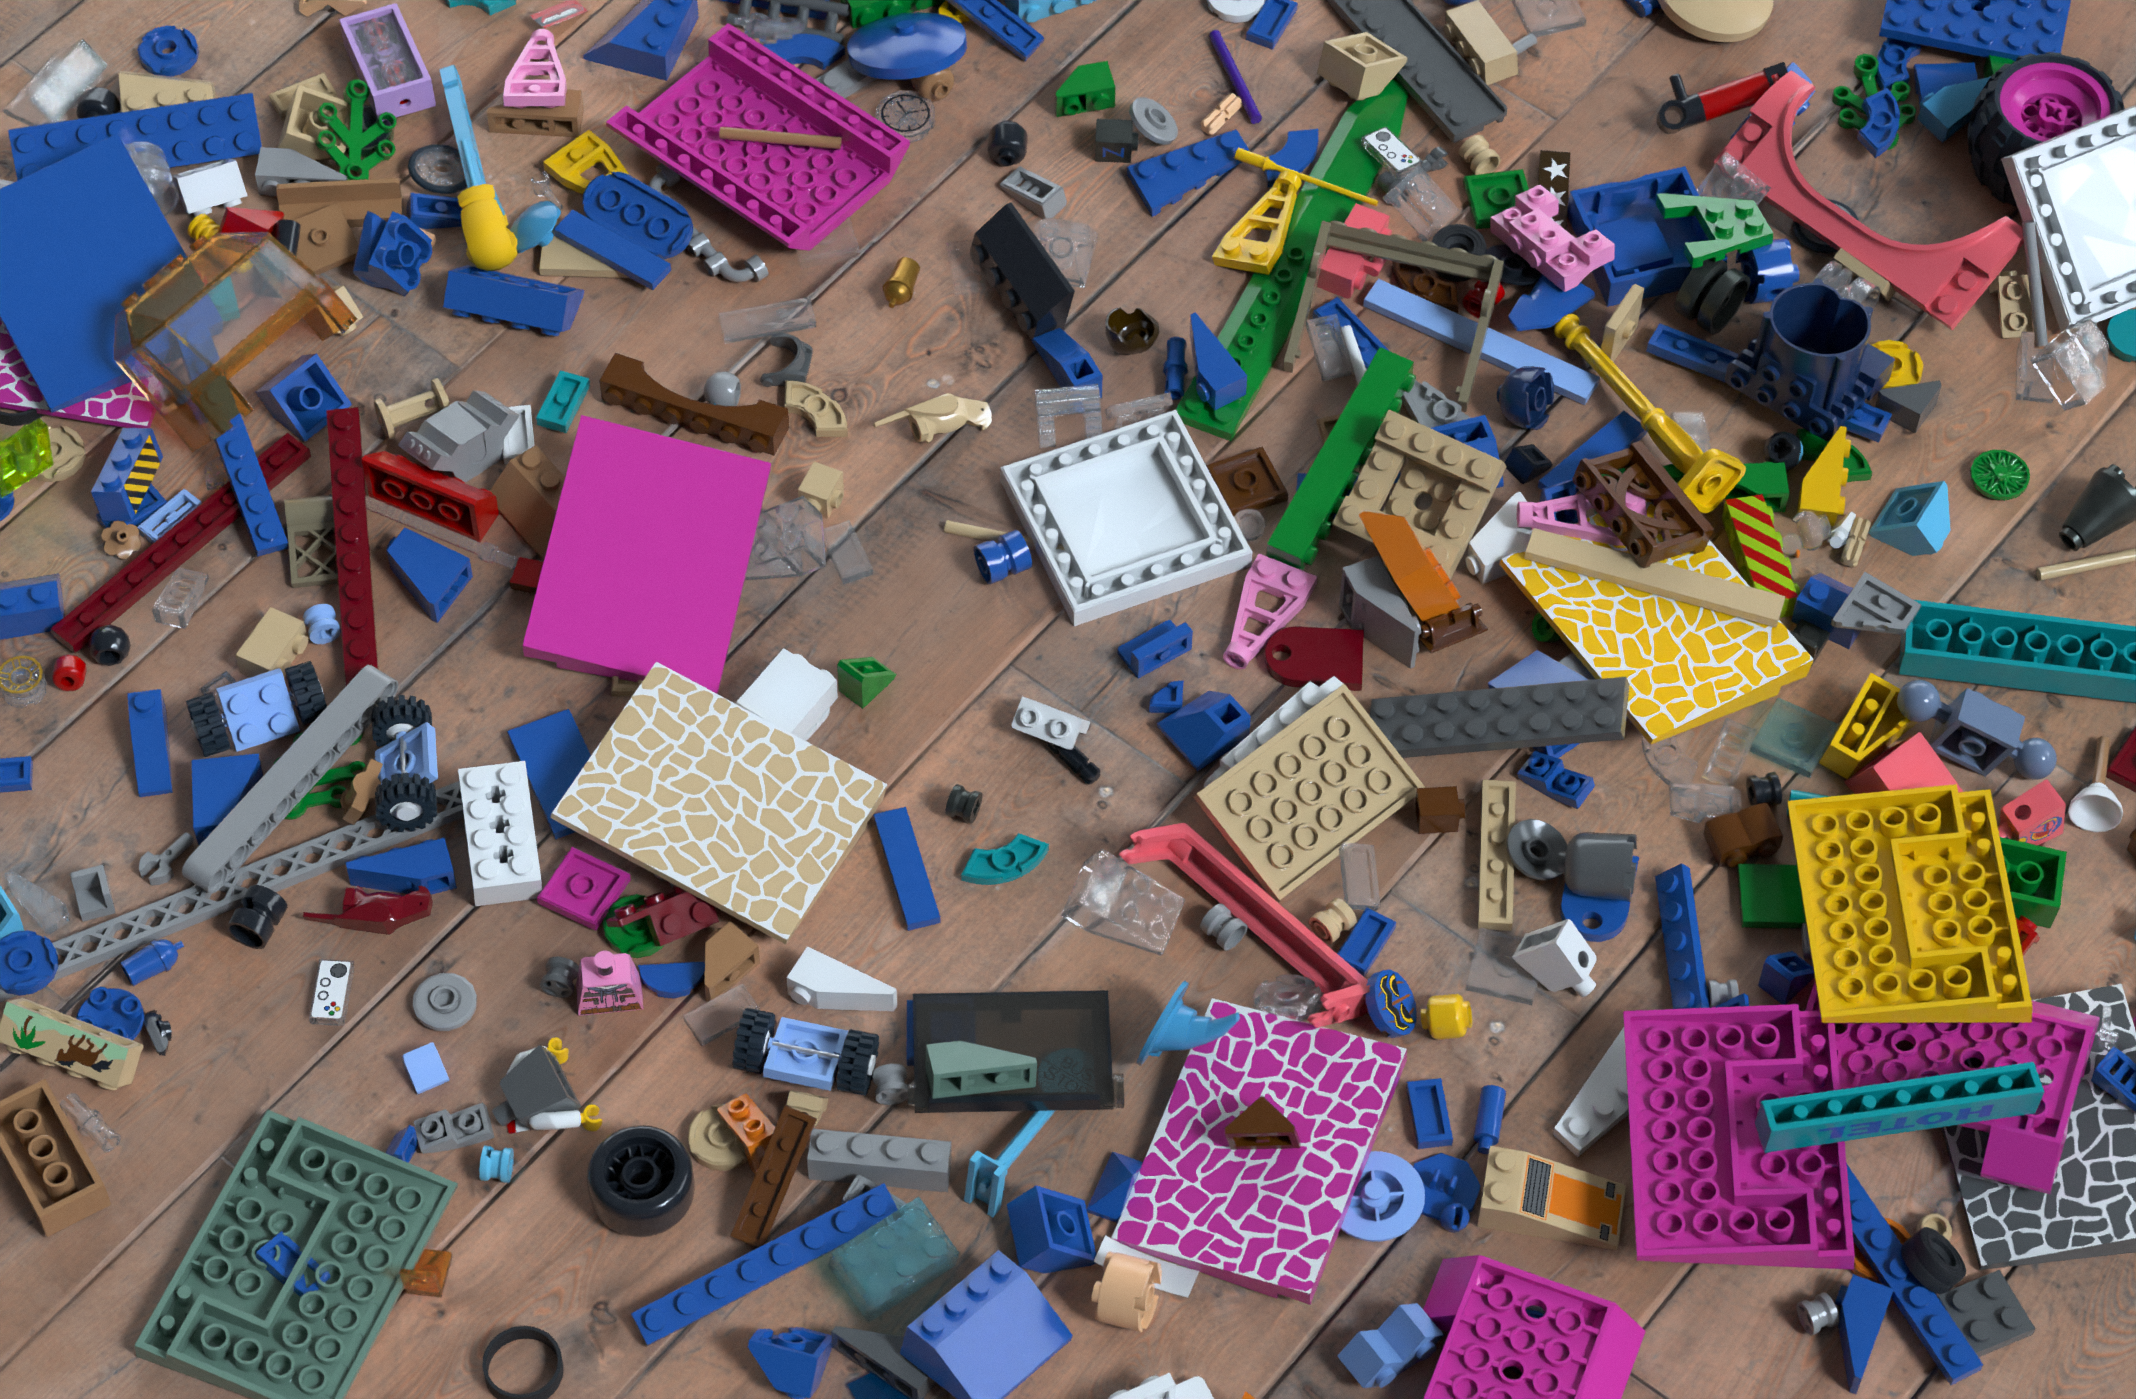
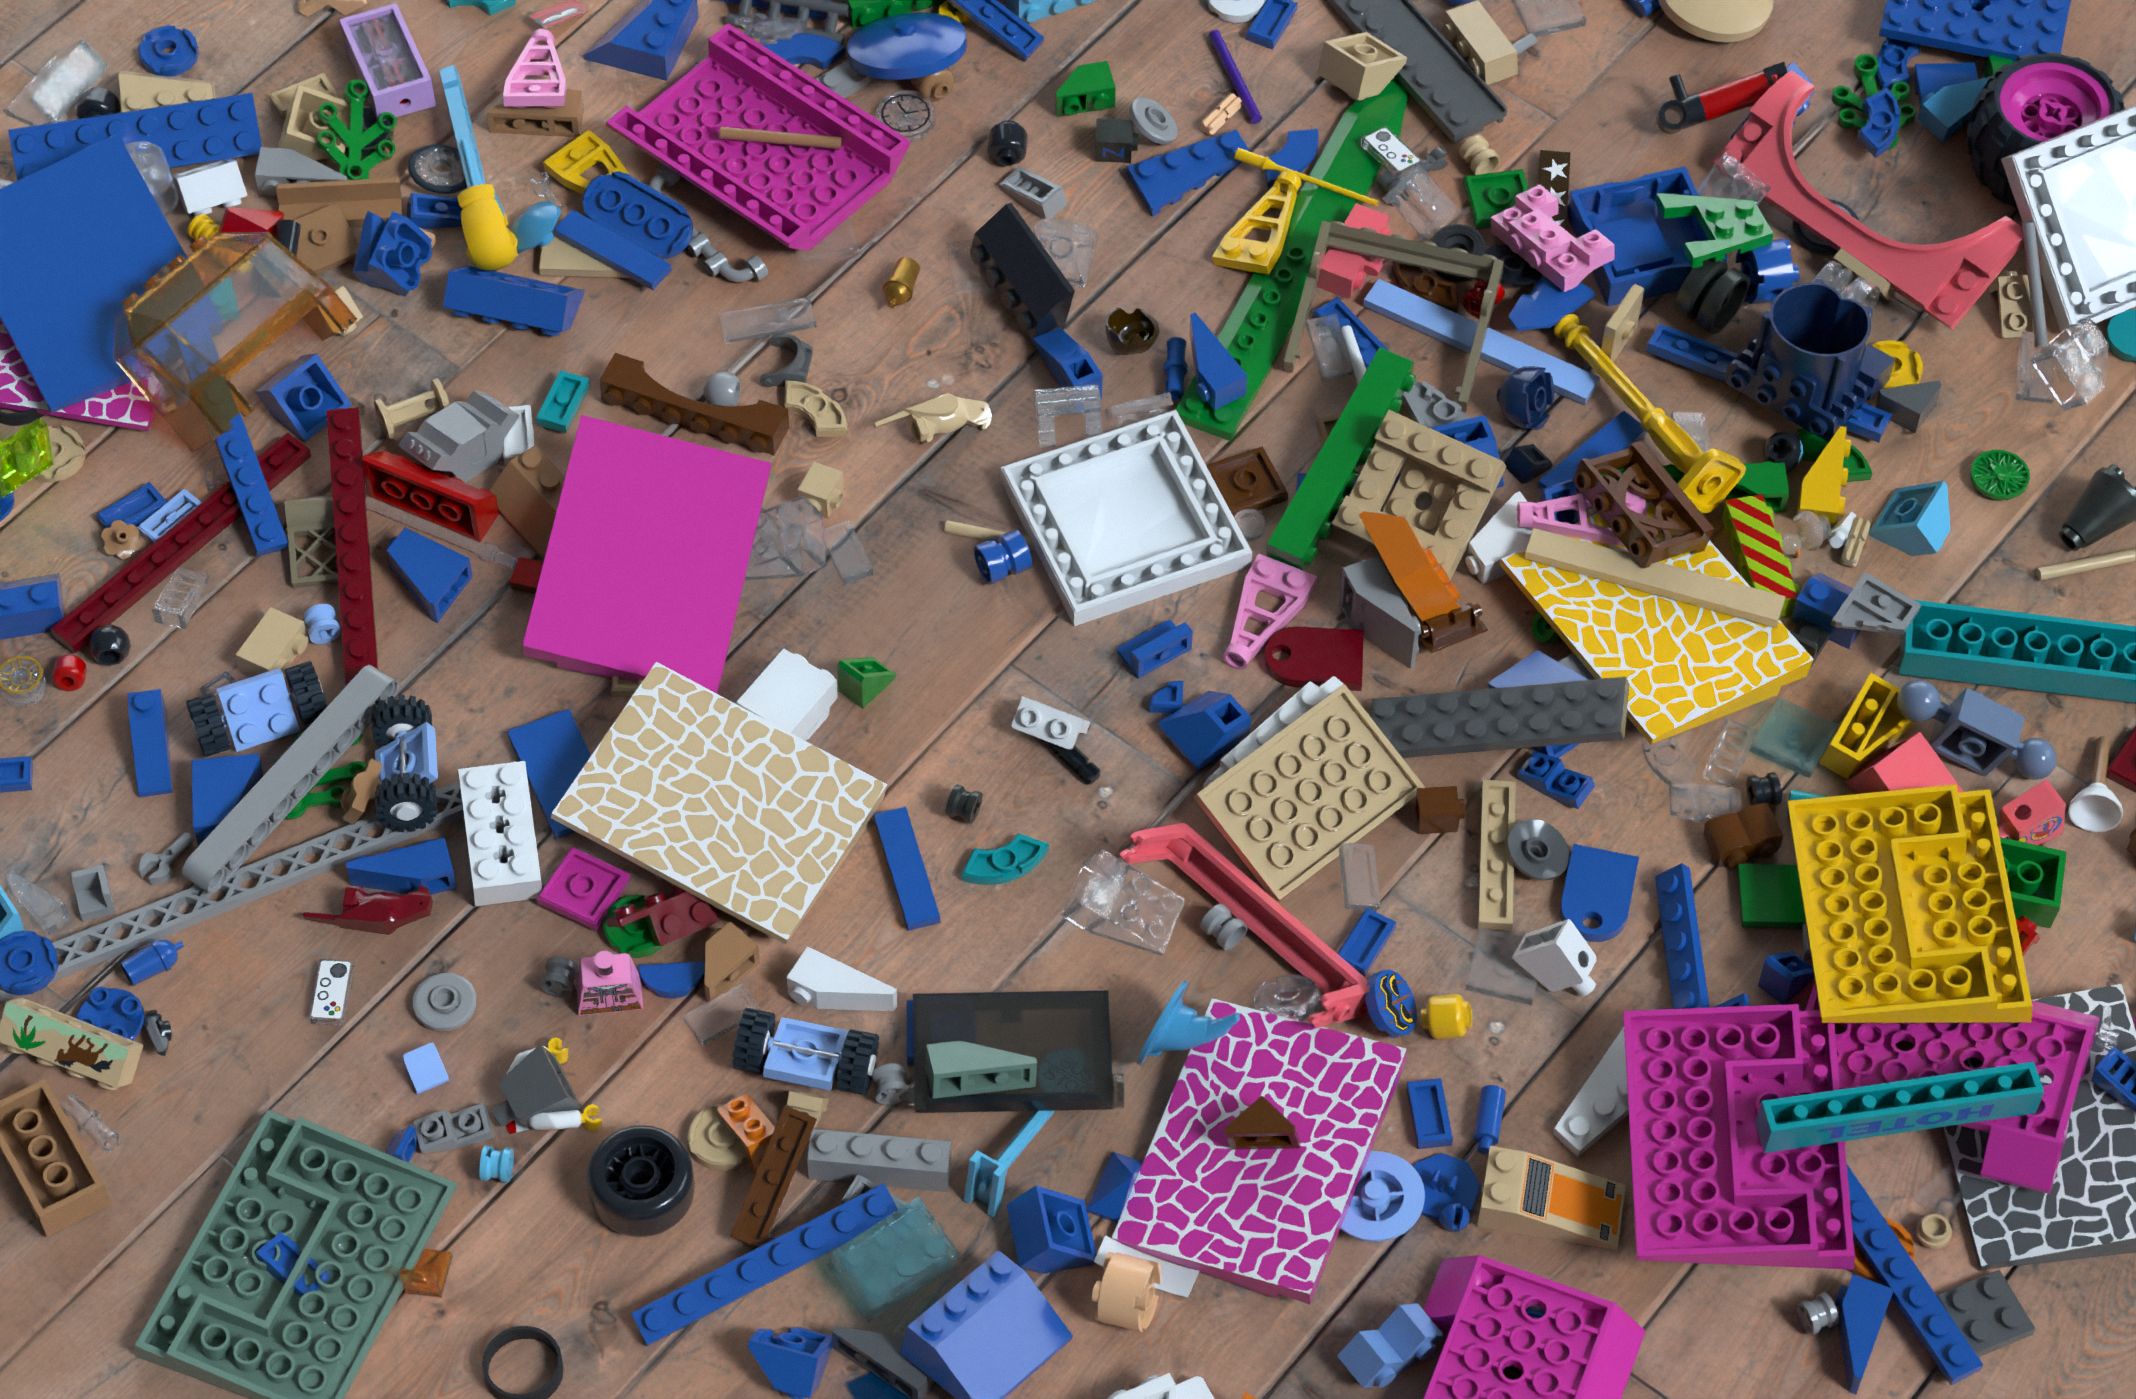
blue brick [91,427,163,521] -> none
black wheel [226,885,288,949] -> none
tan wheel [1309,898,1357,944] -> none
dark grey cylinder [1558,832,1637,902] -> none
light grey wheel [1707,979,1739,1008] -> none
black tyre [1901,1227,1966,1294] -> none

